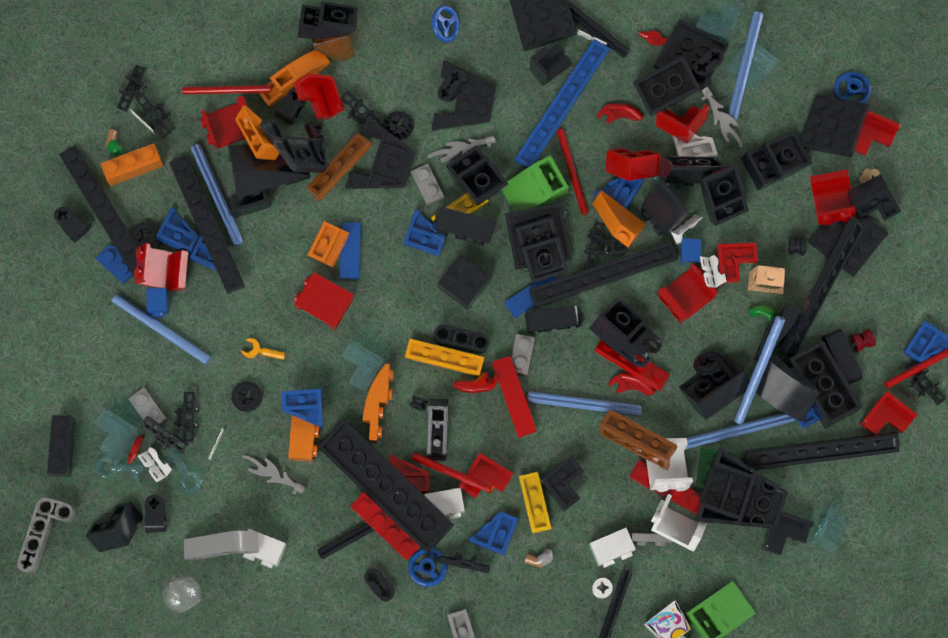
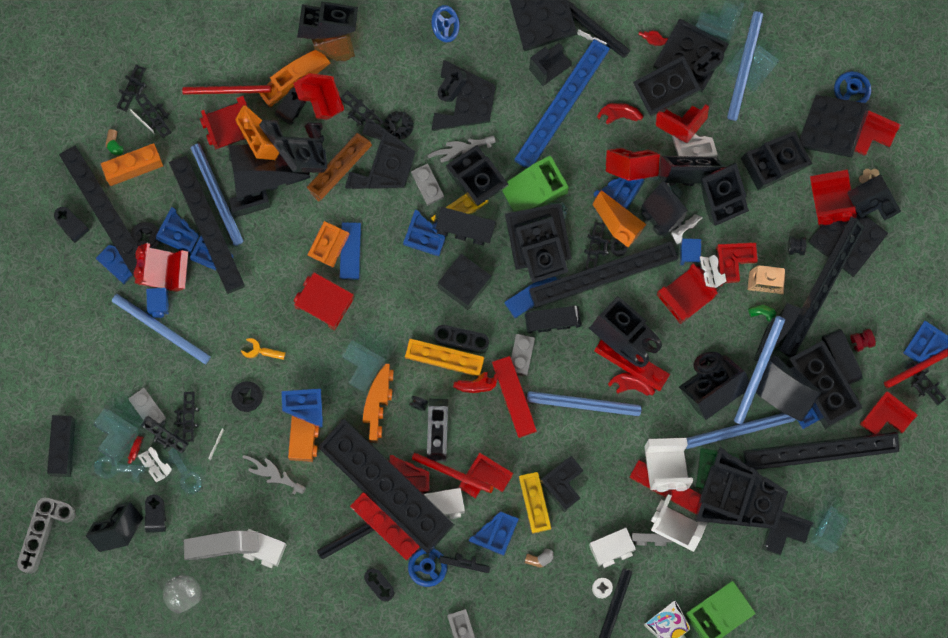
red axle [556,129,589,216] -> none
dark orange fence [600,409,677,471] -> none
light grey piece [701,87,742,148] -> none

